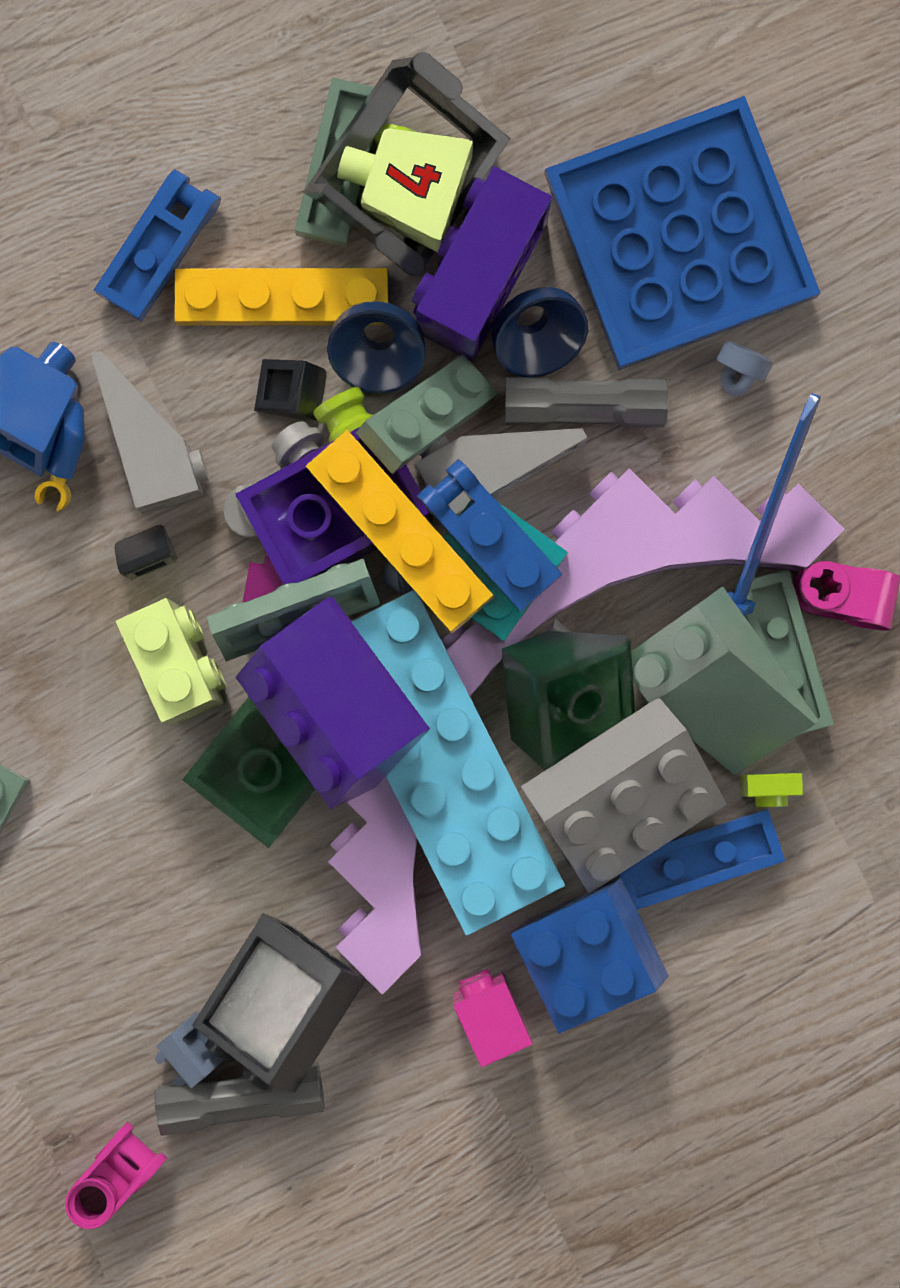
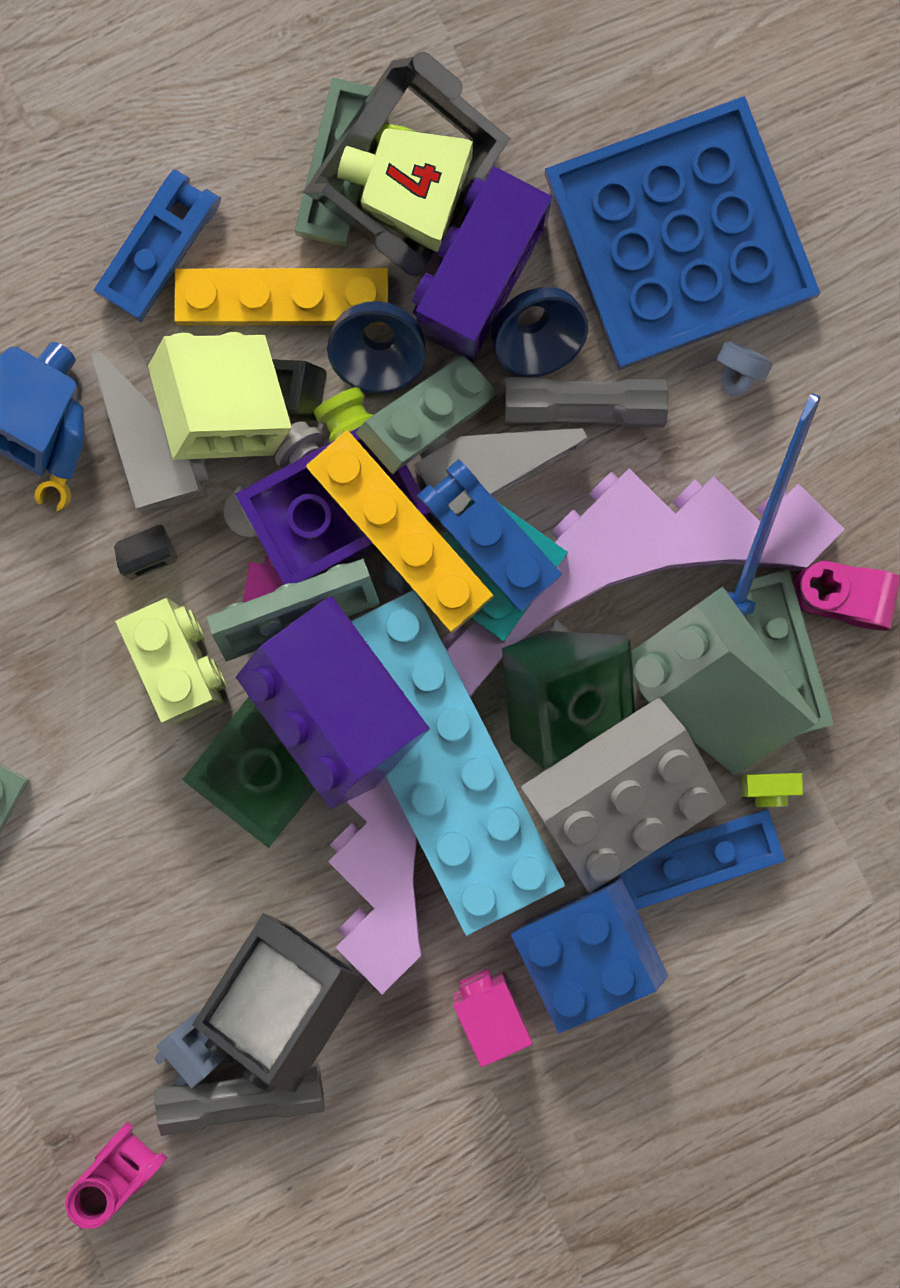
none -> yellowish green brick [148,332,292,460]

